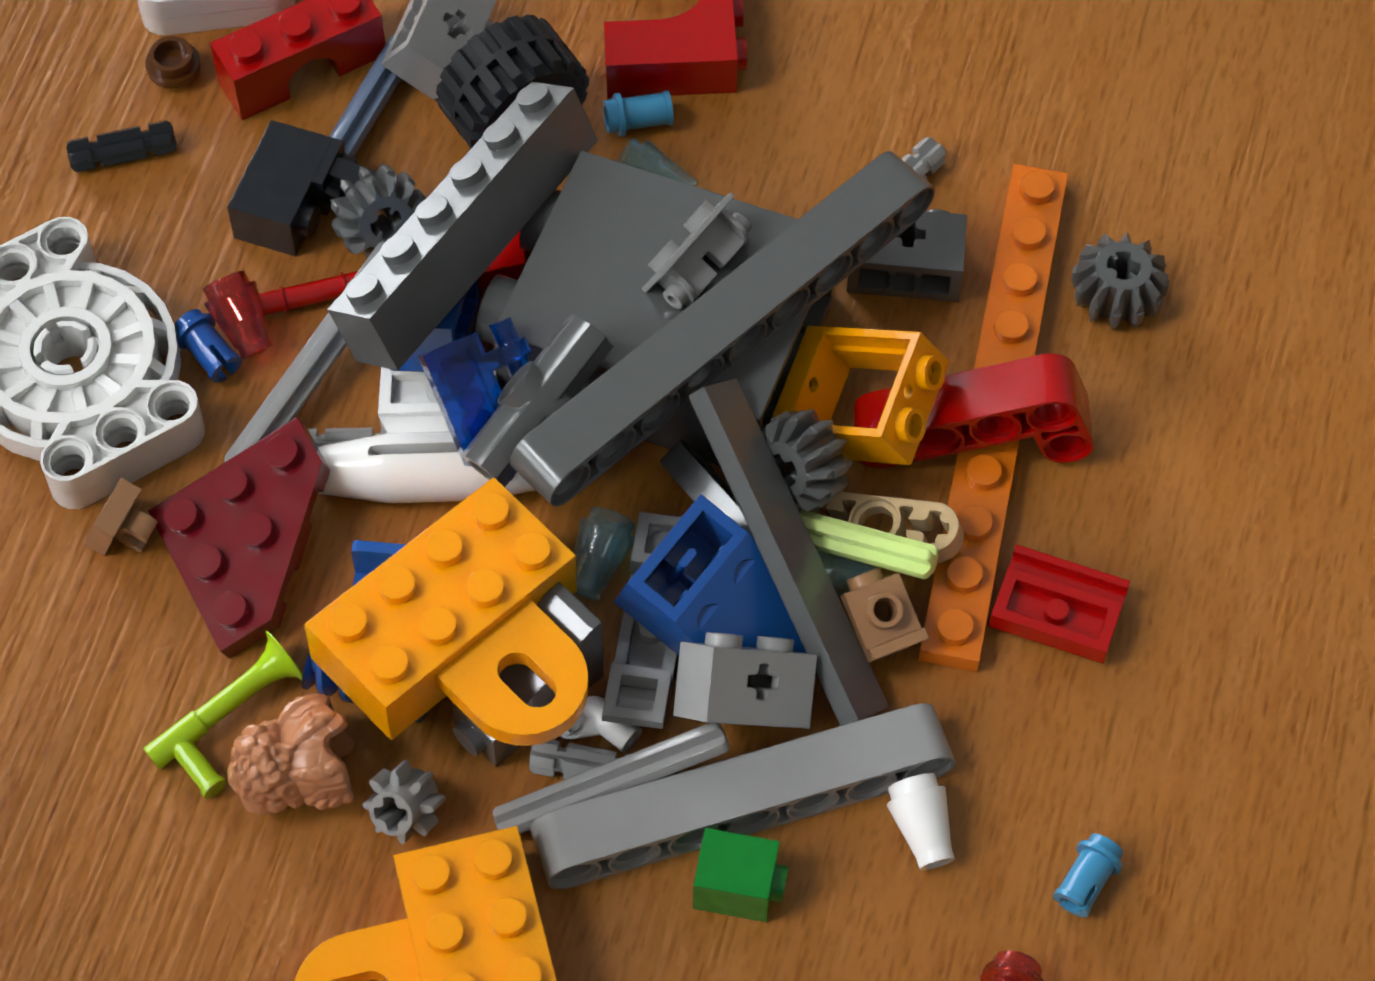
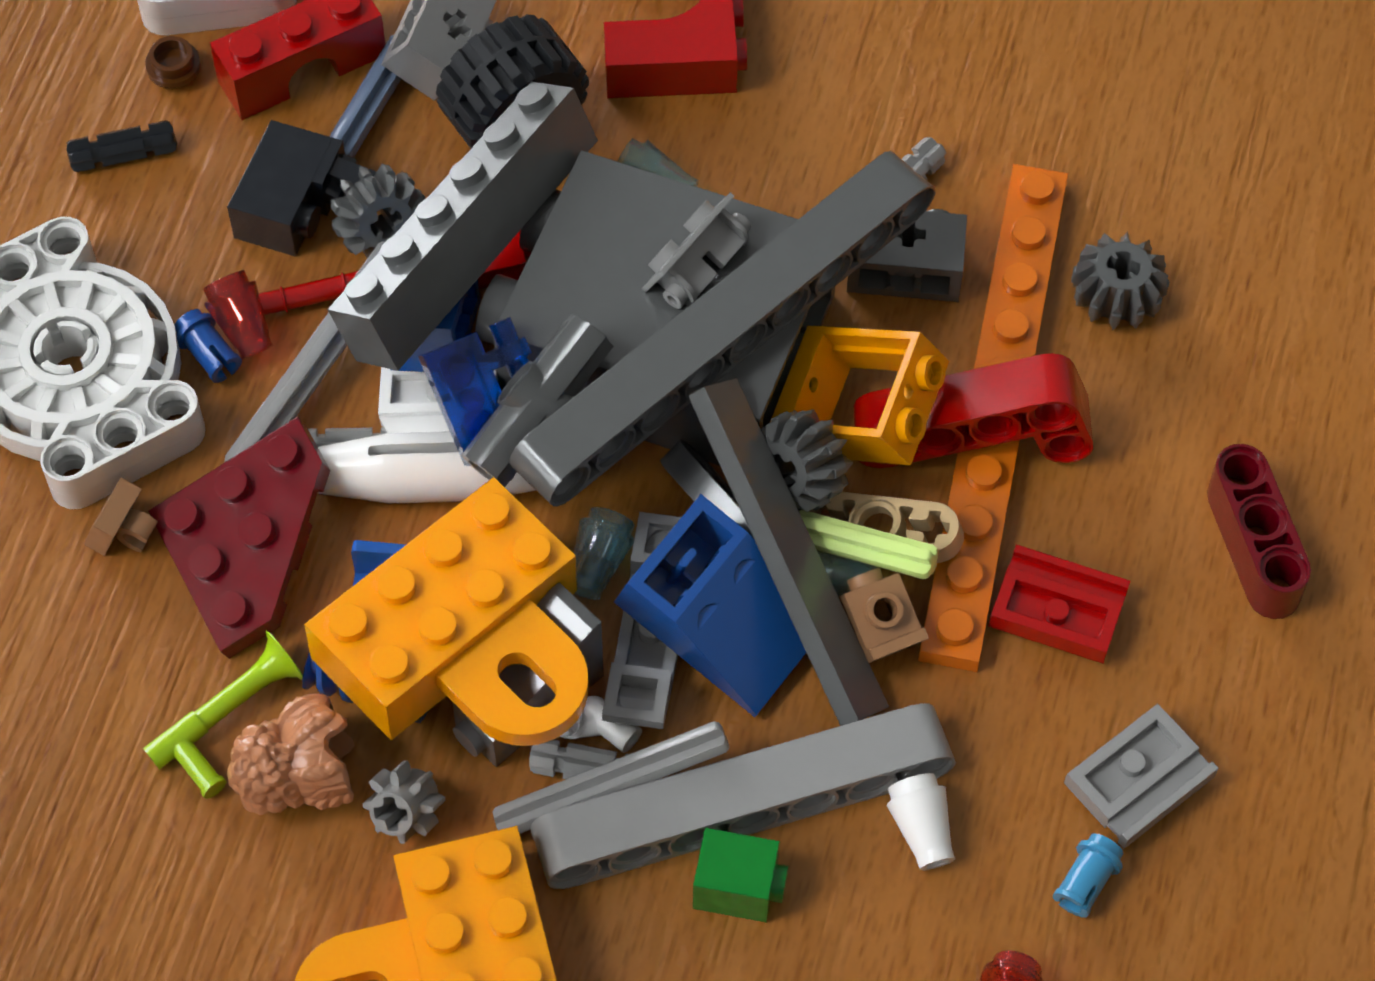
dark azure pin [603,91,674,137] -> none
light grey brick [673,632,817,729] -> none
none -> light grey plate [1064,704,1219,849]
none -> dark red beam [1207,444,1311,619]

